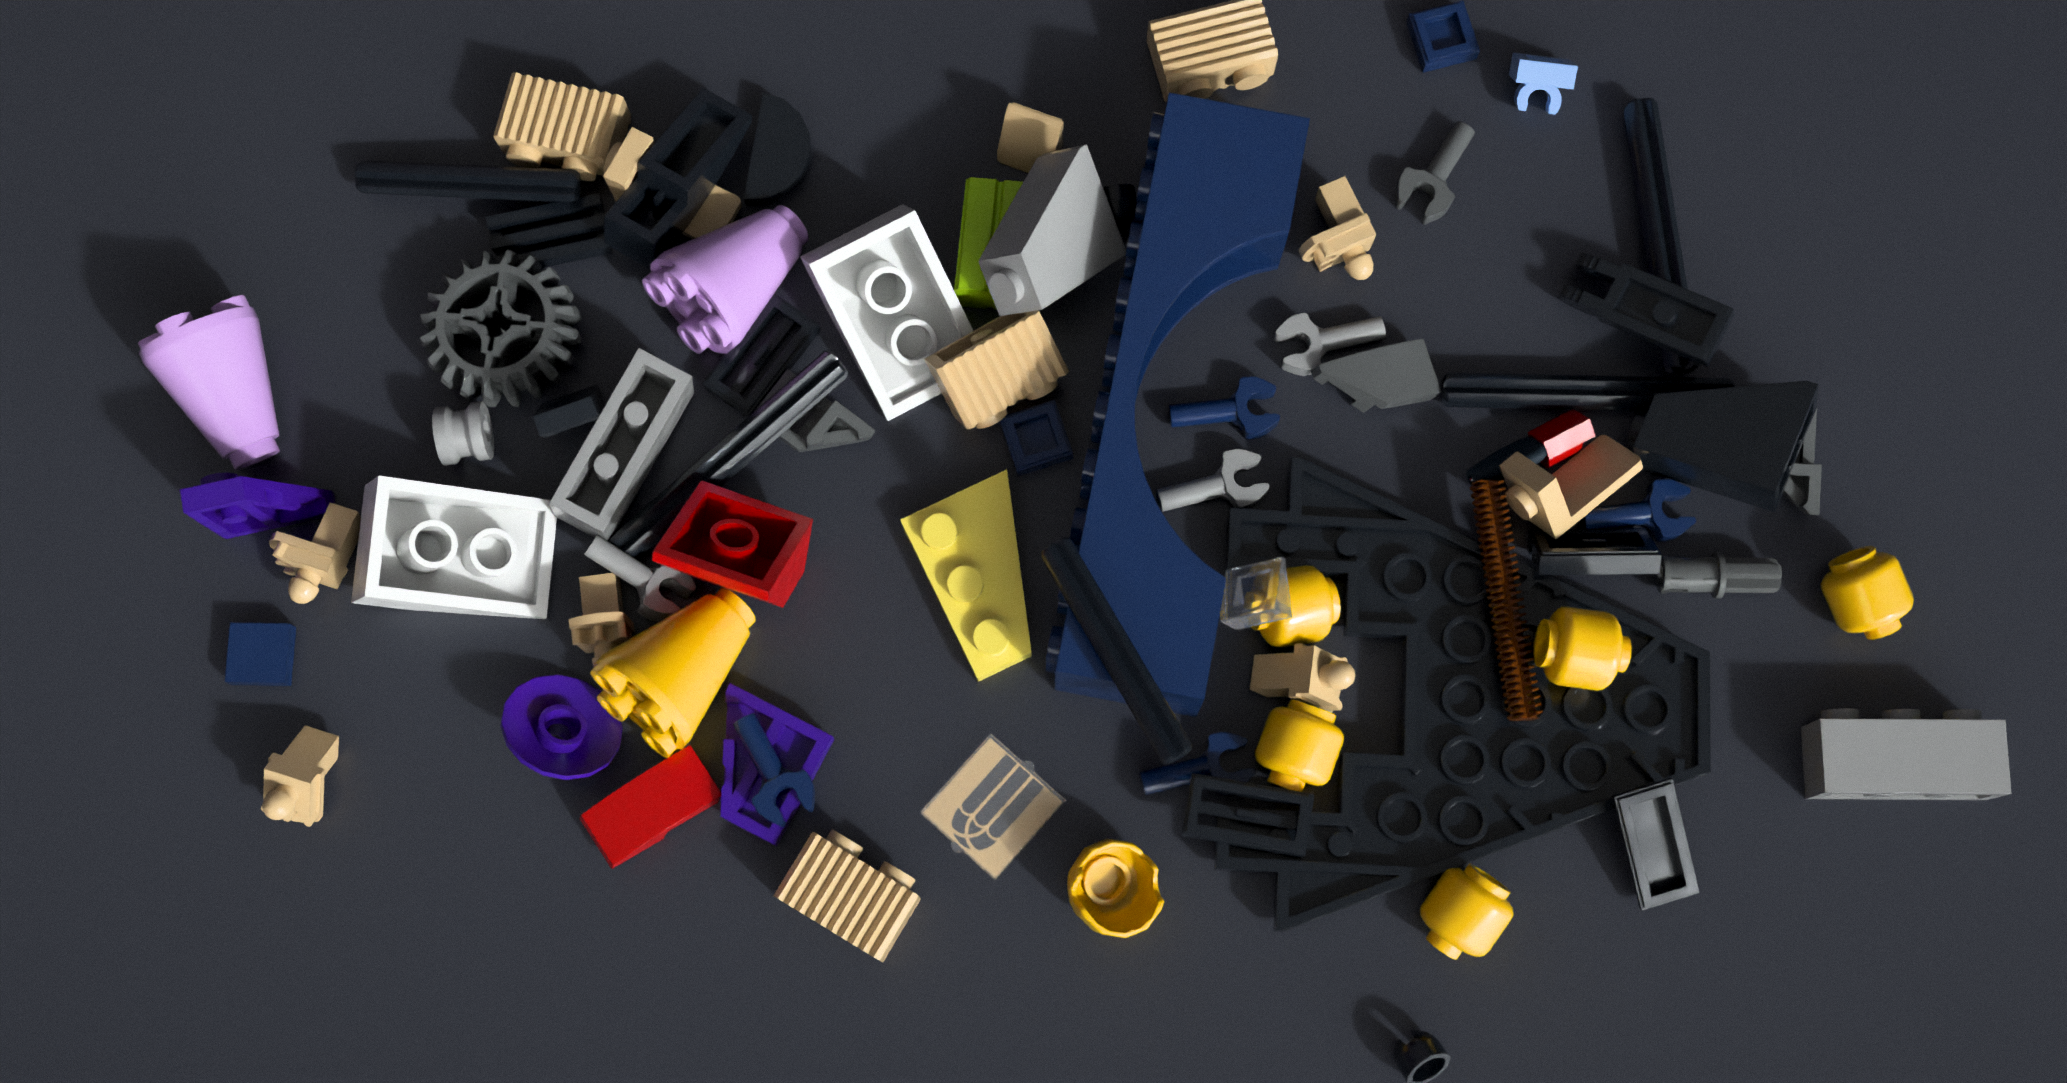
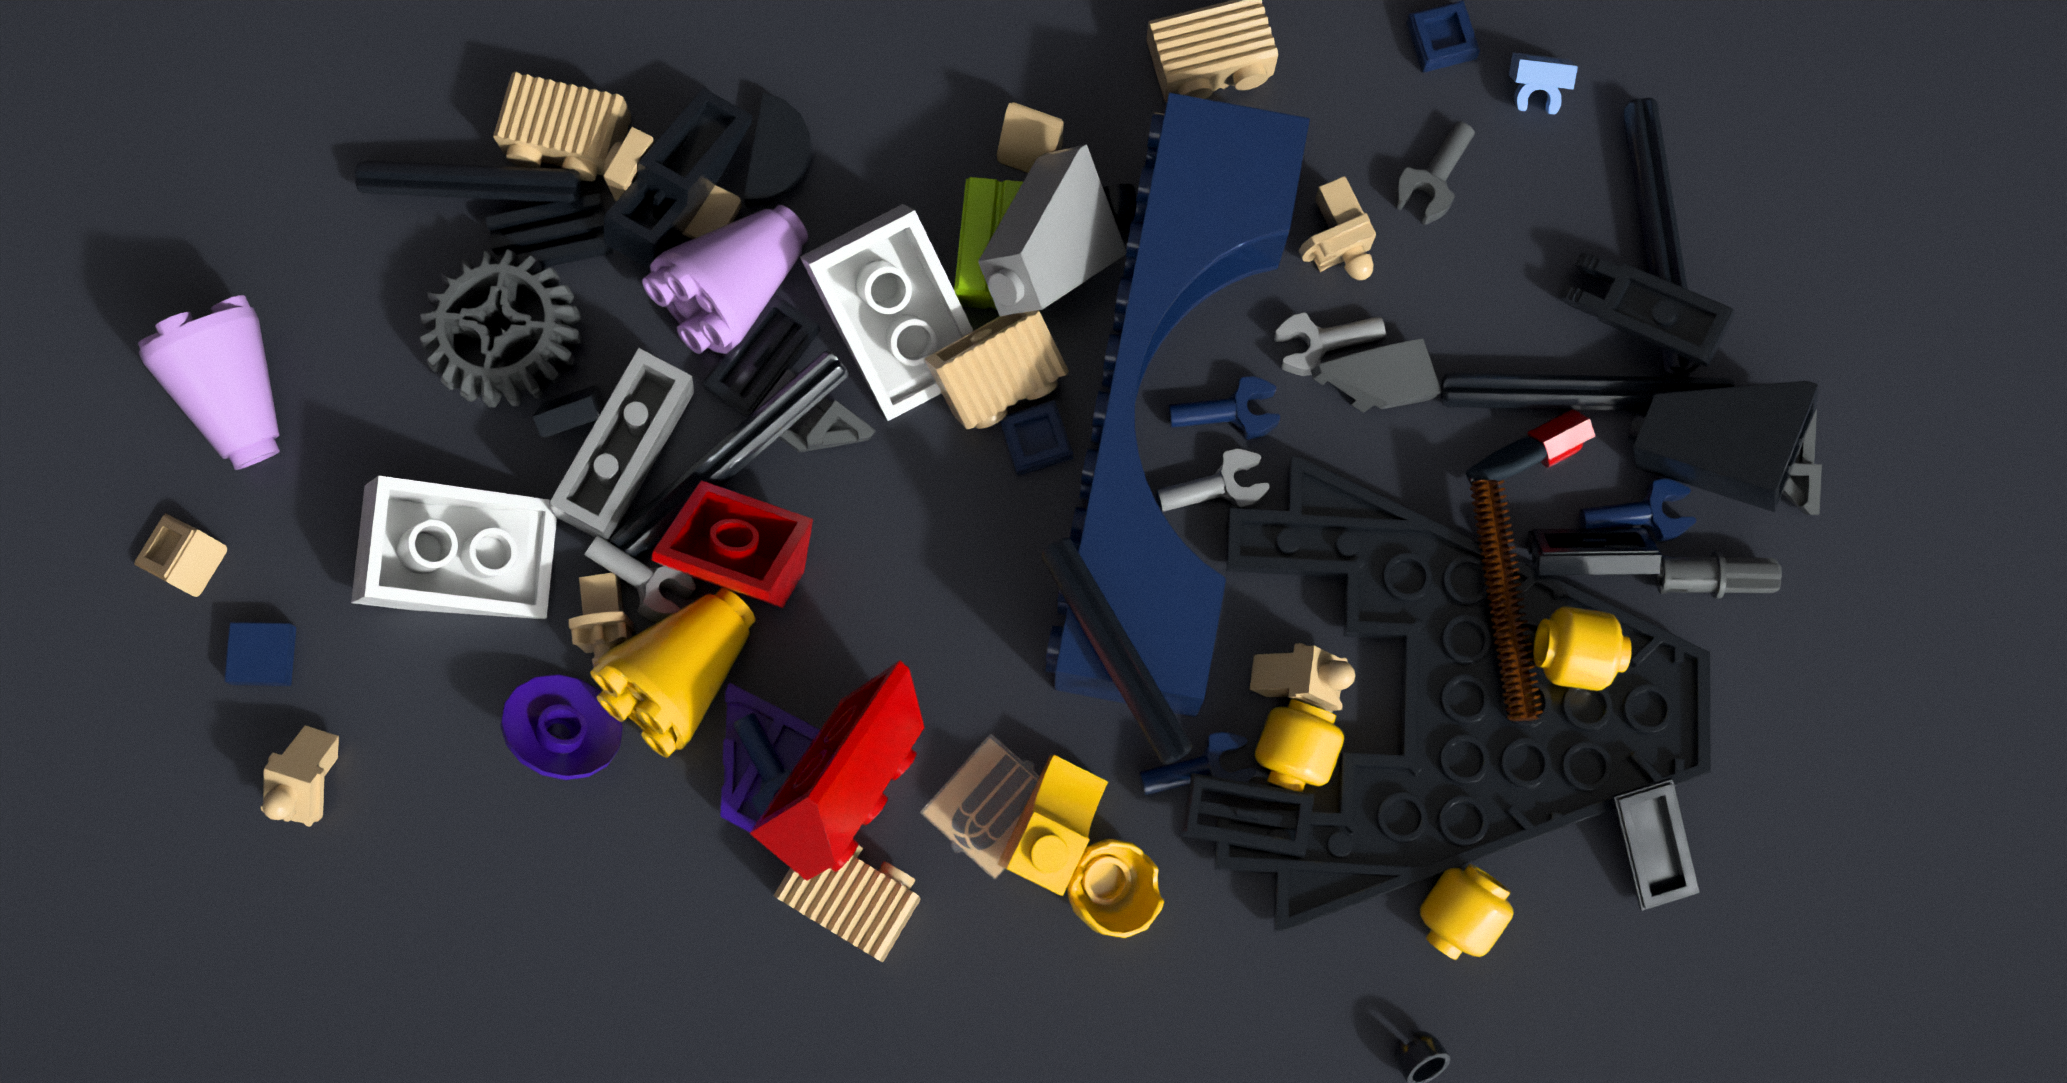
dark purple wing [180,472,336,539] -> none
tan piece [269,502,361,604] -> none
light grey wheel [432,401,494,466] -> none
red slope [579,745,721,869] -> none
light yellow wing [900,469,1032,682] -> none
clear slope [1220,557,1293,630] -> none
yellow head [1246,565,1340,647] -> none
tan bracket [1499,435,1643,539] -> none
light grey brick [1801,708,2012,800] -> none
yellow head [1821,546,1914,640] -> none
none -> tan slope [134,513,227,597]
none -> red slope [750,660,925,881]
none -> yellow arch [997,755,1108,896]

